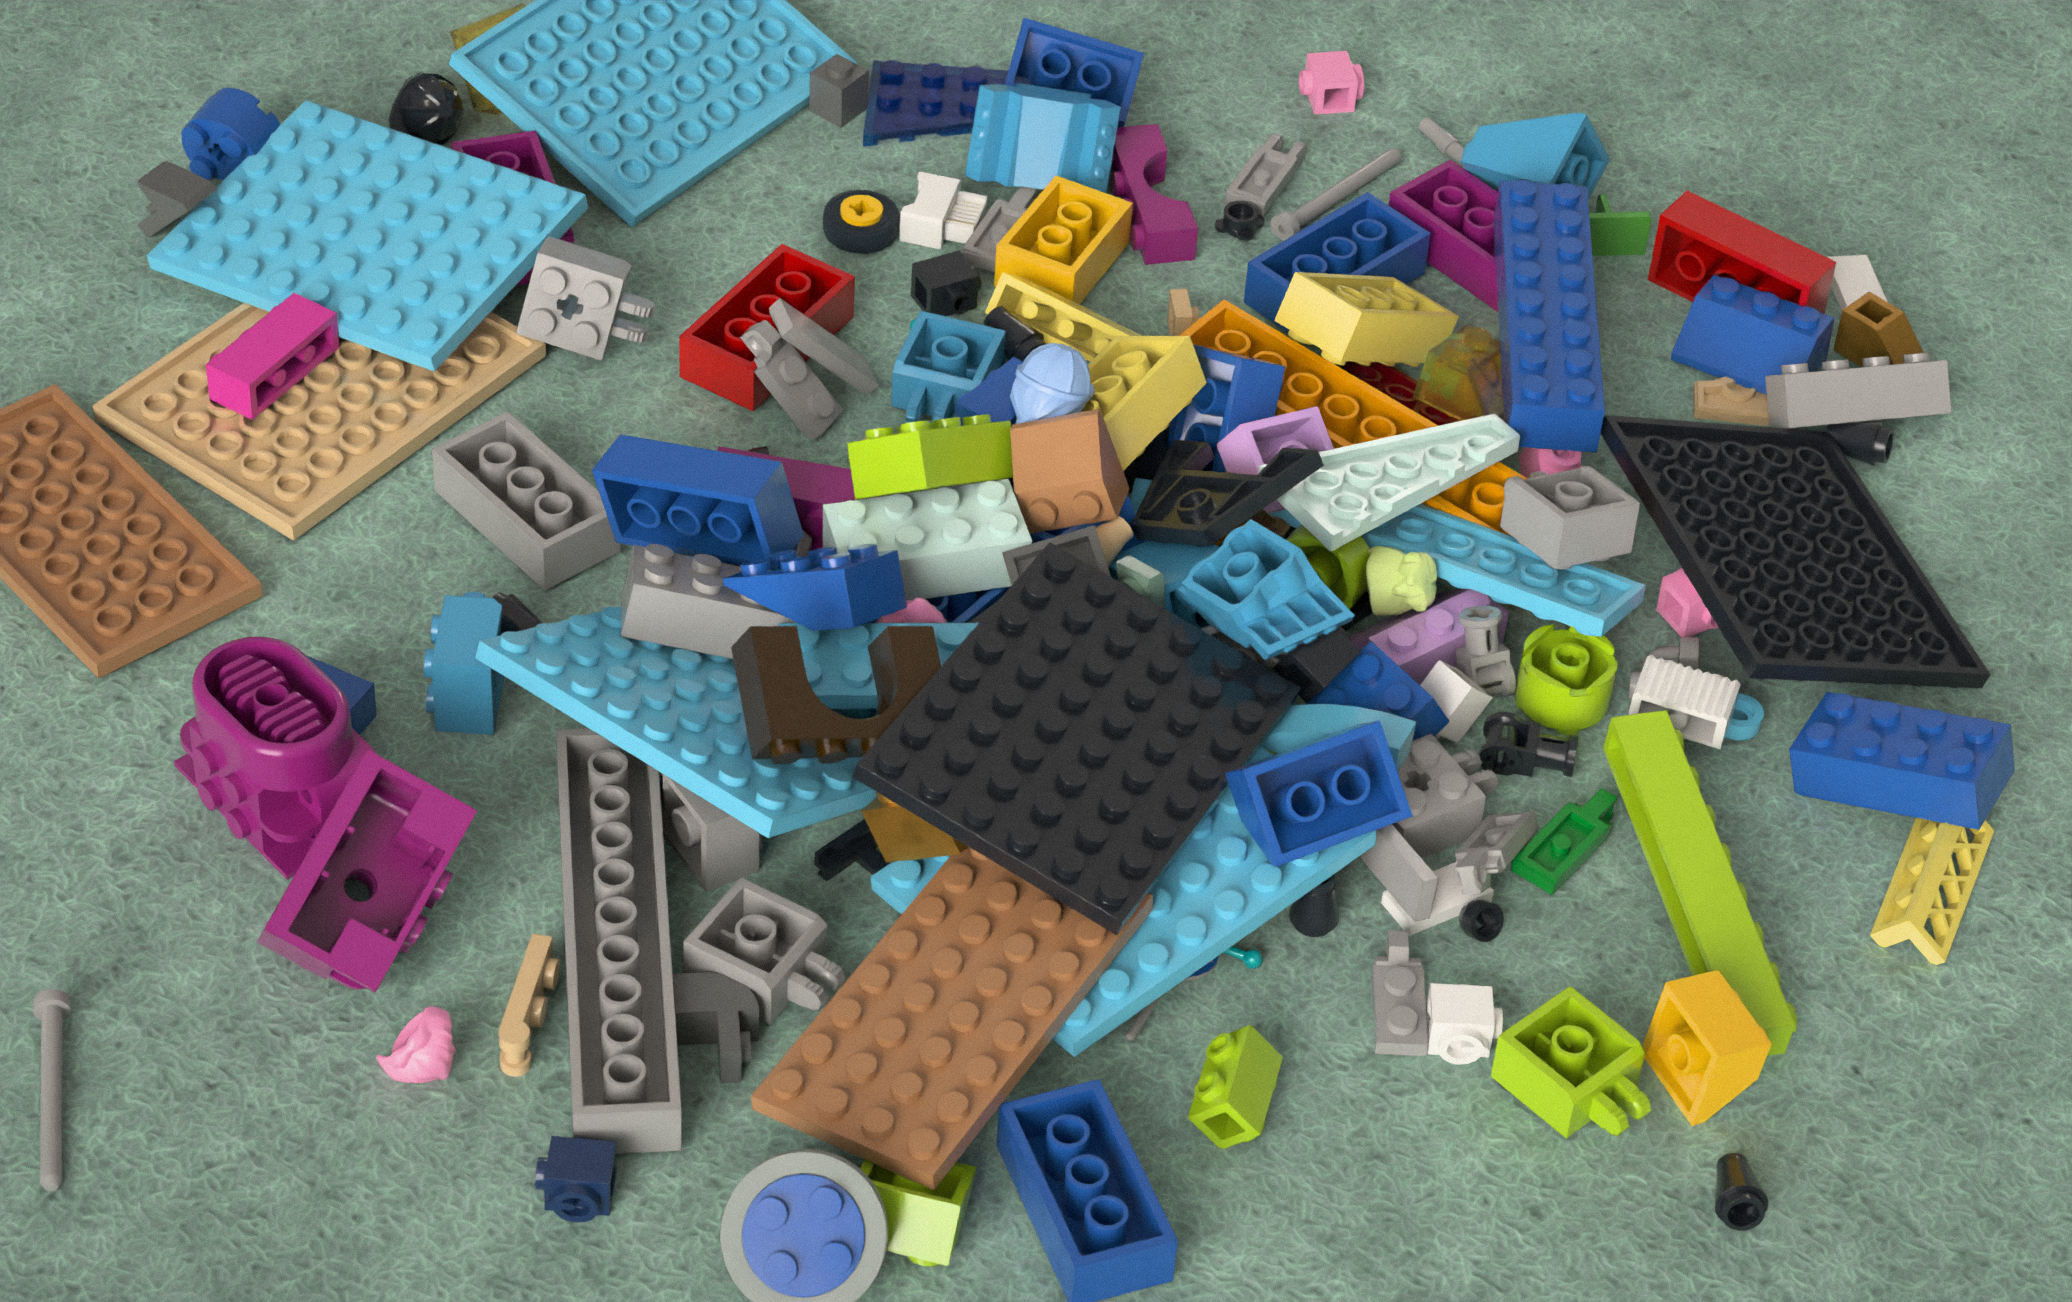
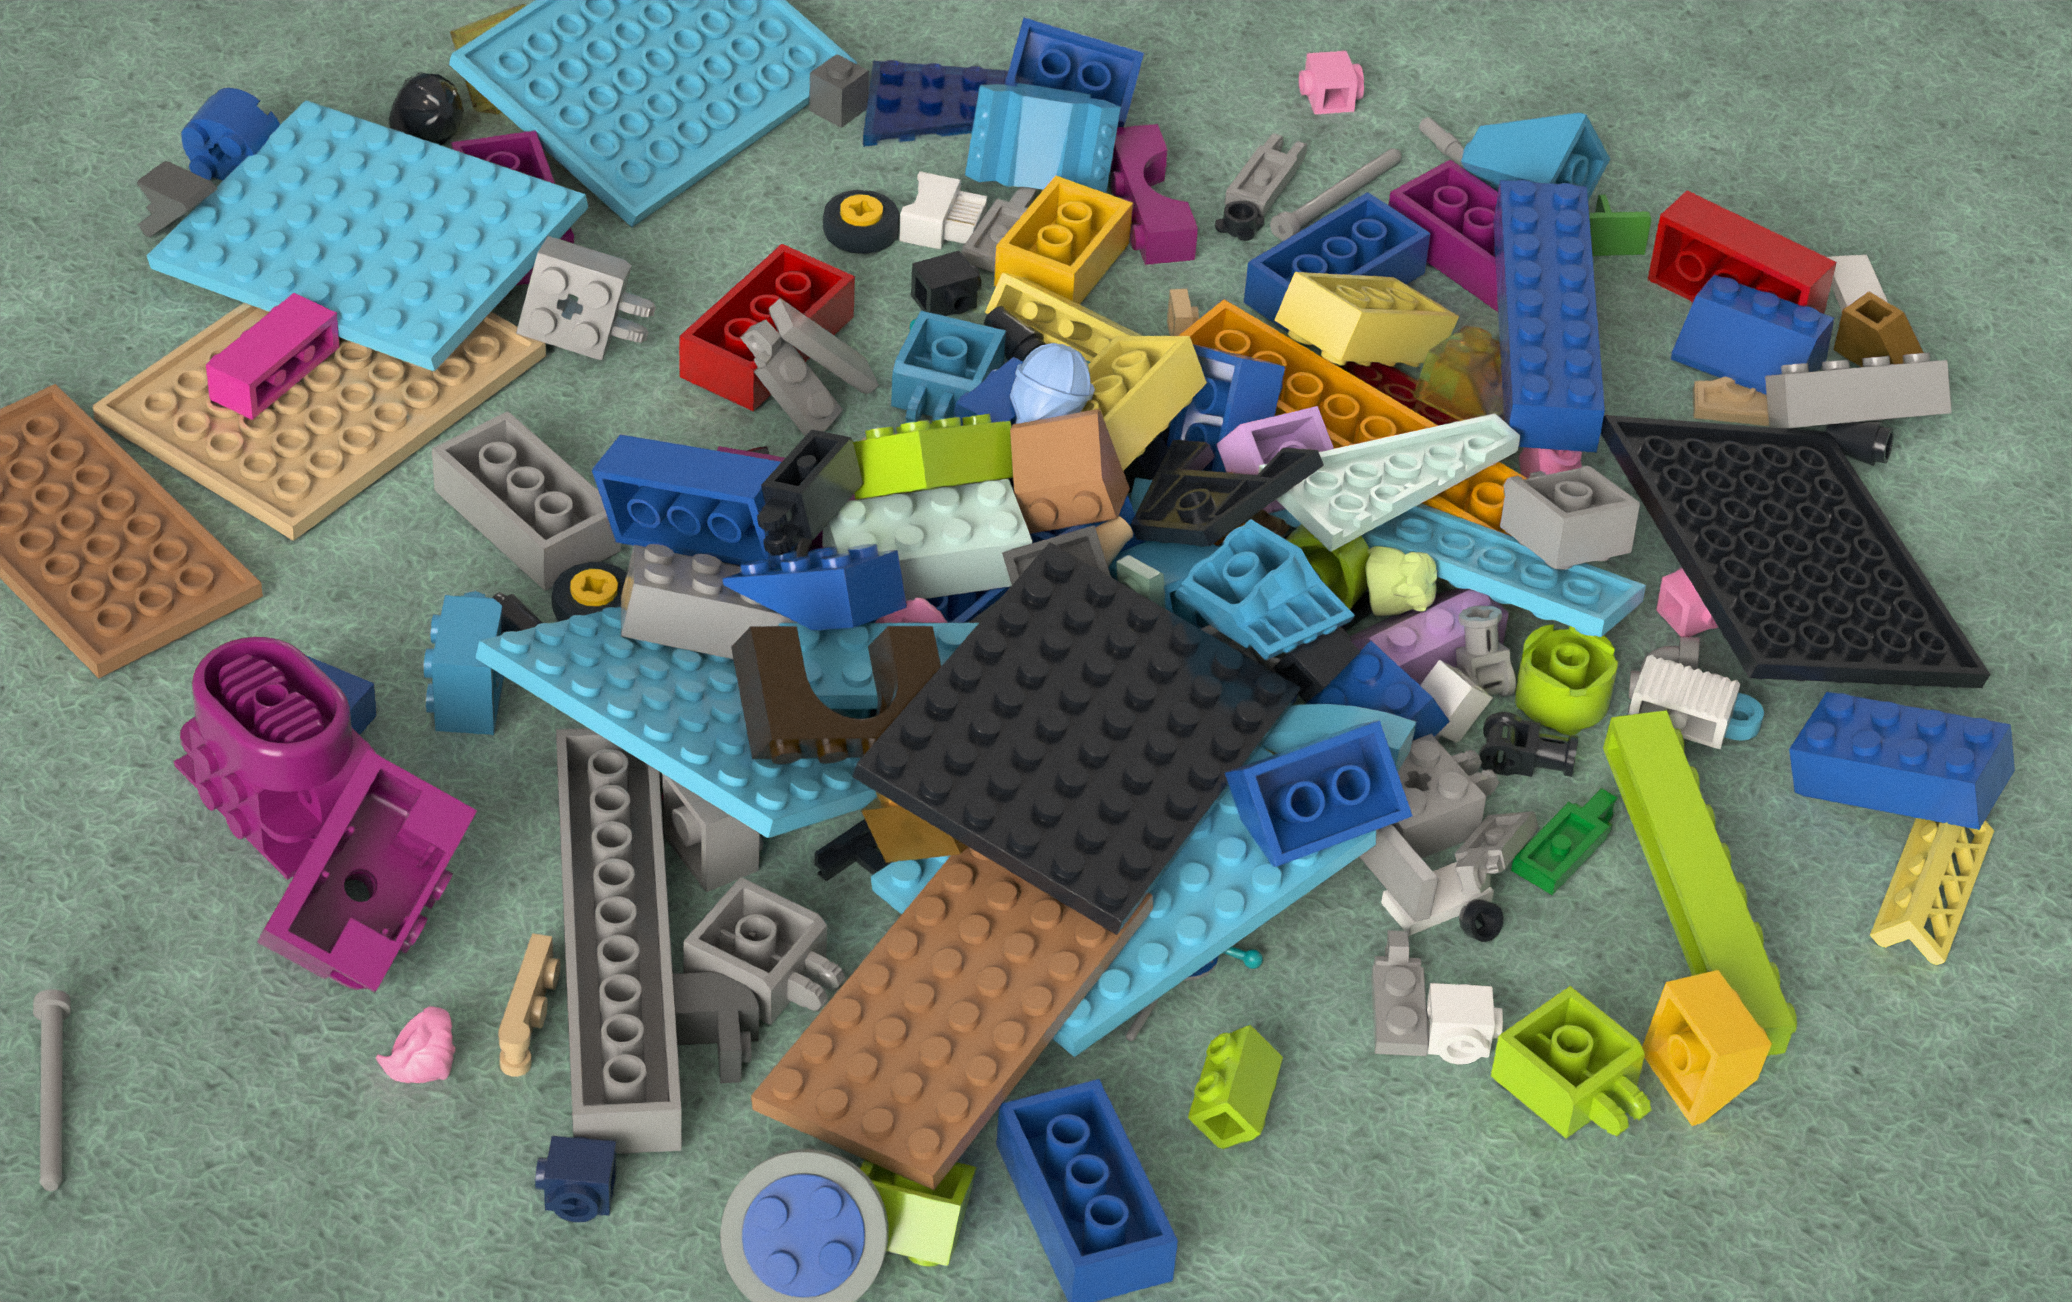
black cone [1289,875,1339,937] -> none
black cone [1715,1153,1768,1231] -> none
none -> wheel [551,562,627,622]
none -> black hinge [757,429,863,556]

